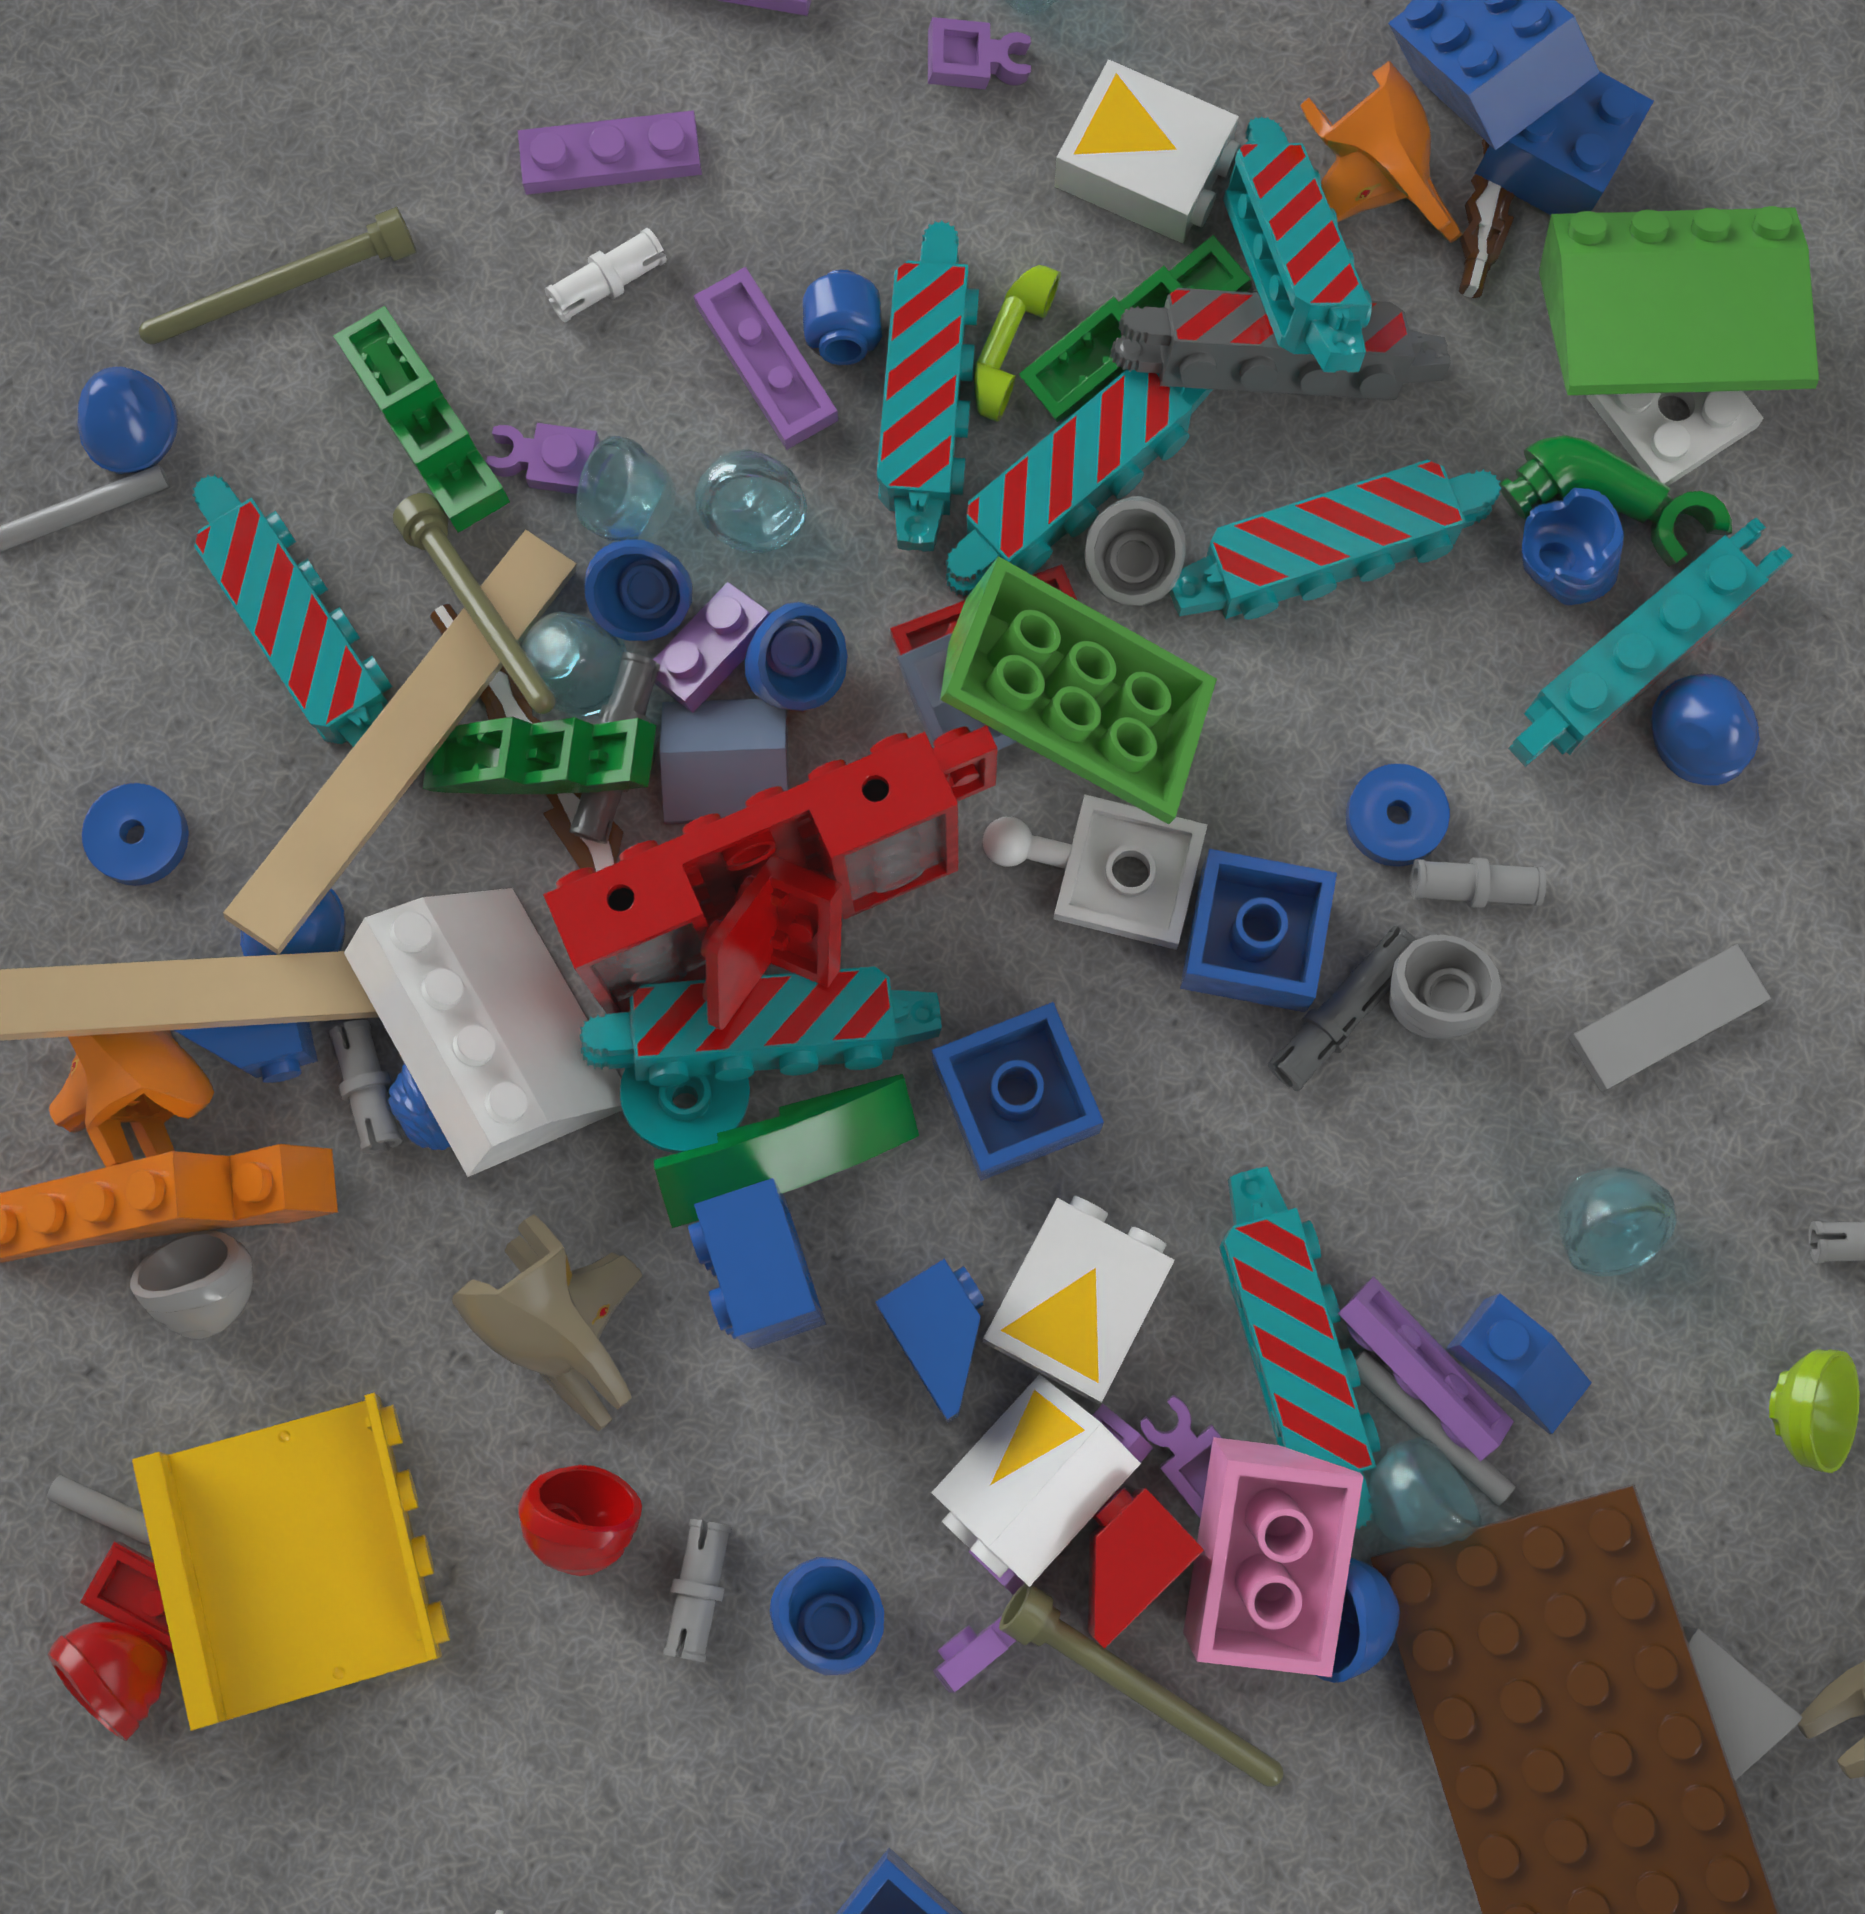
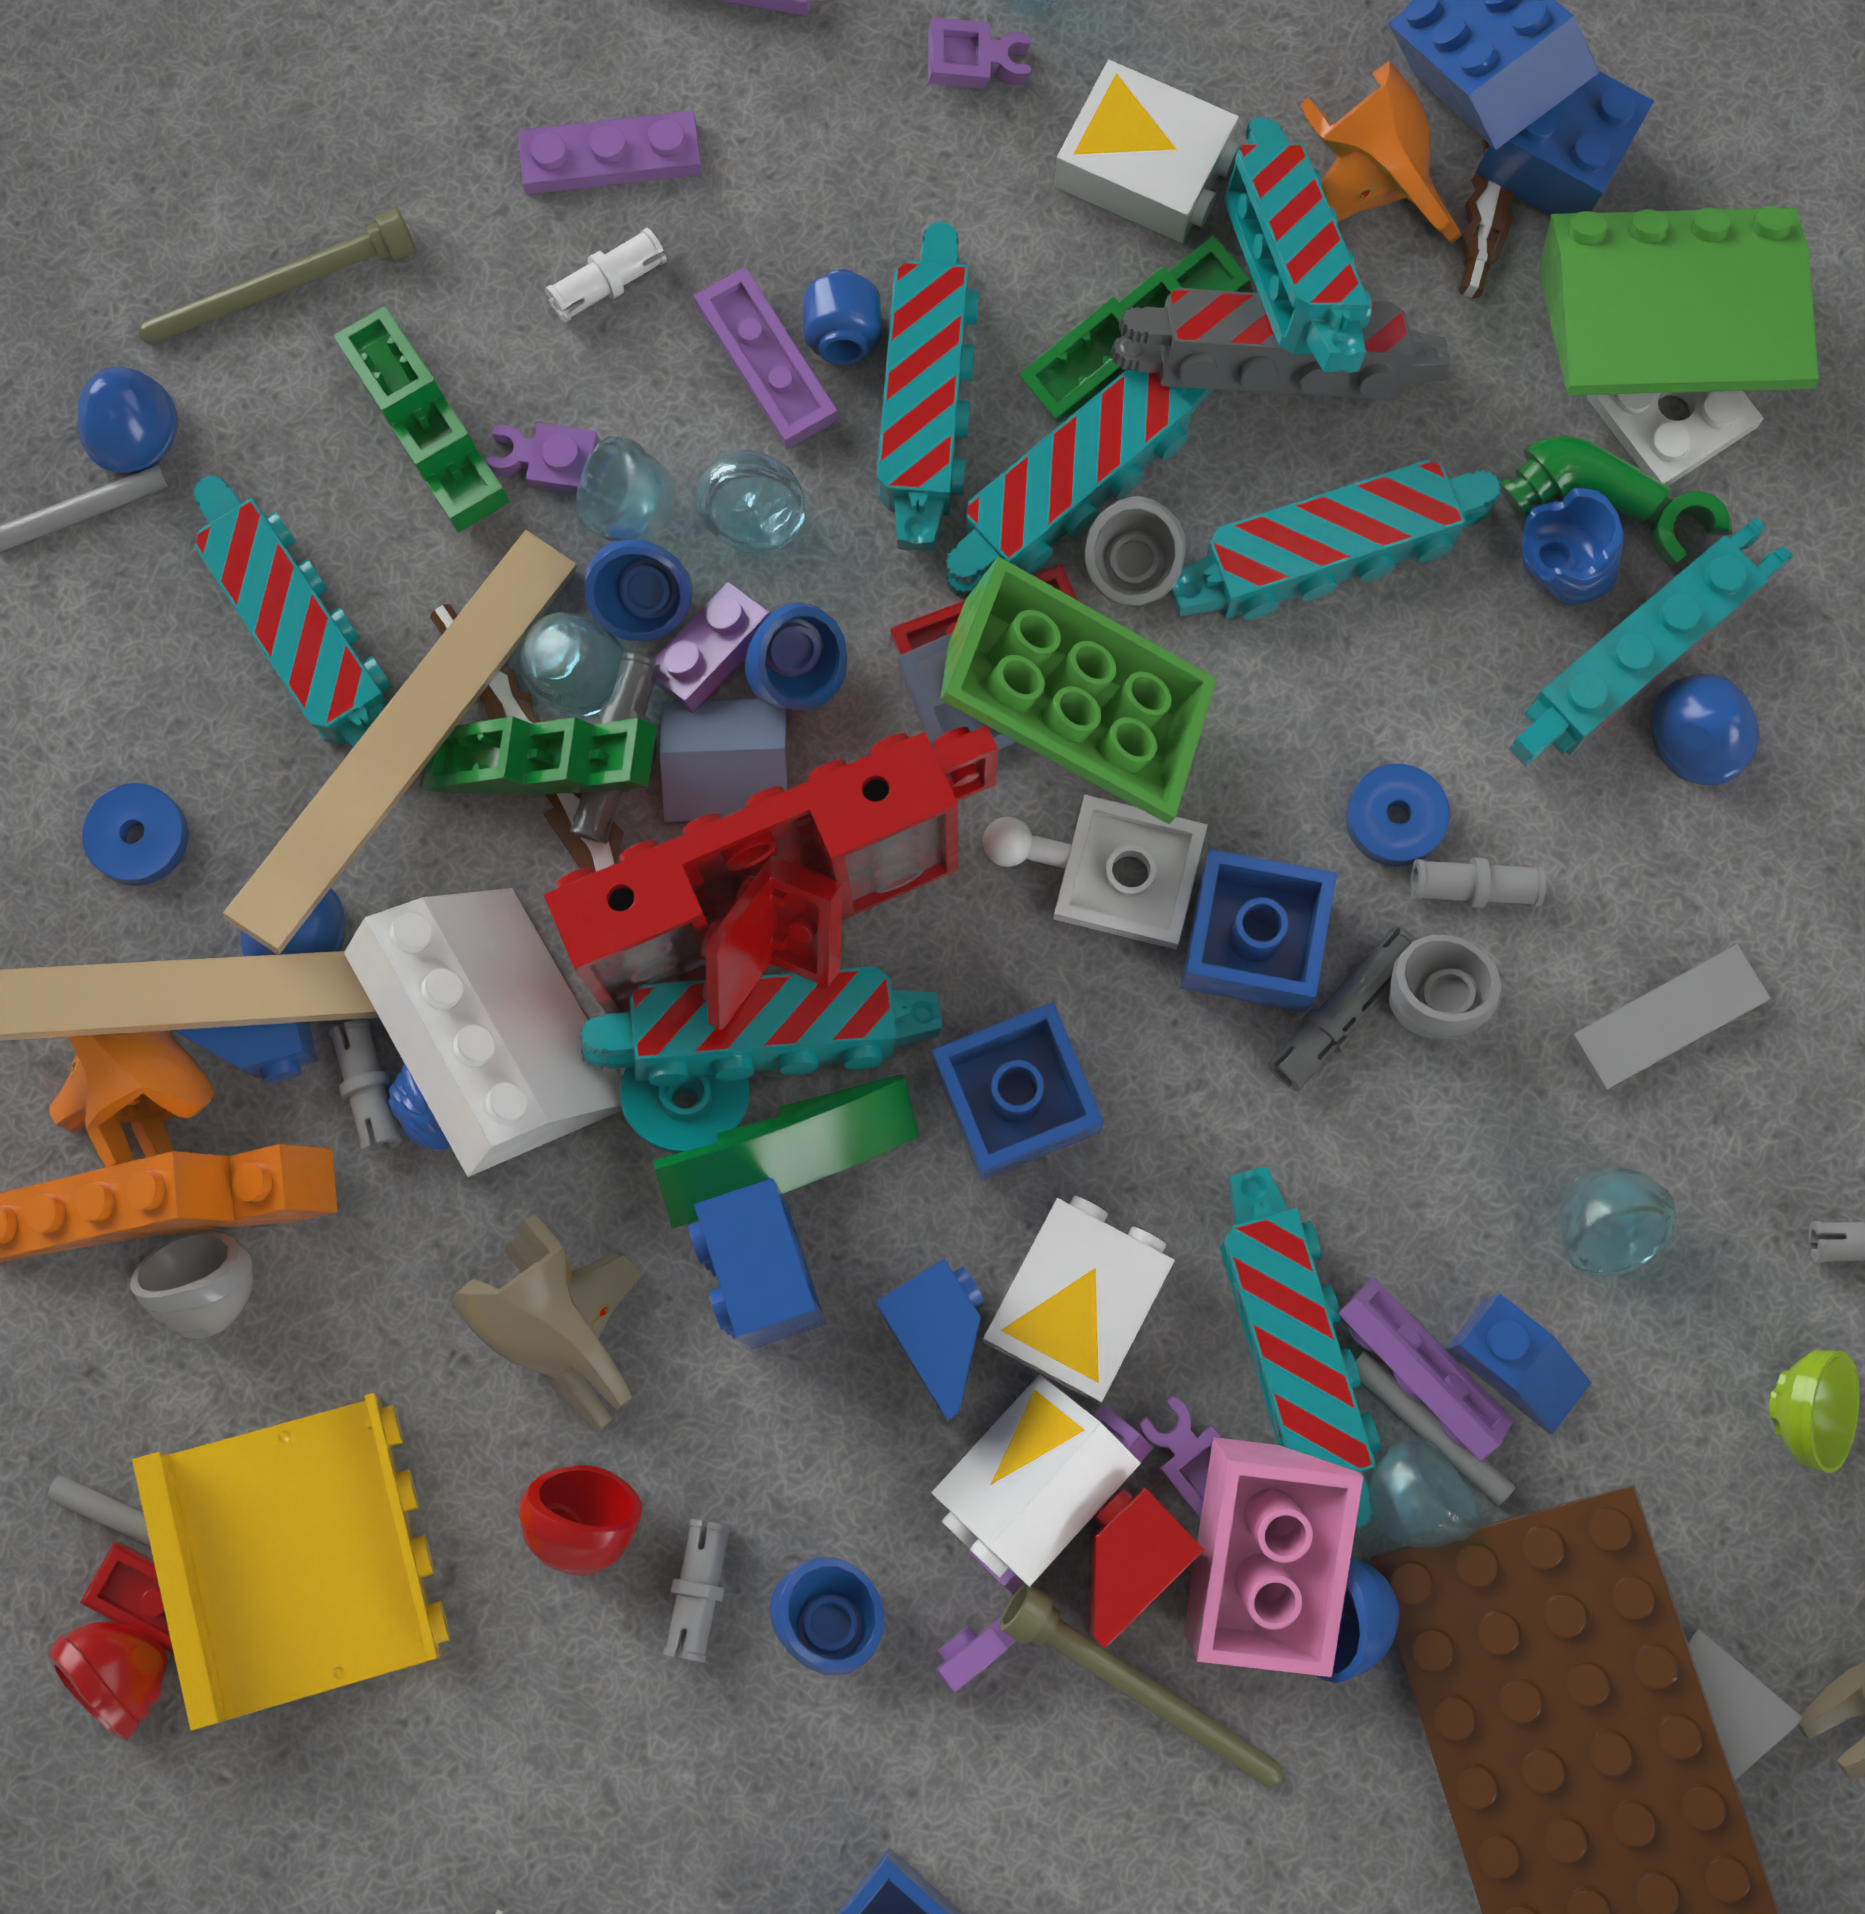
olive piece [393,493,555,714] -> none
lime bar [974,265,1061,422] -> none

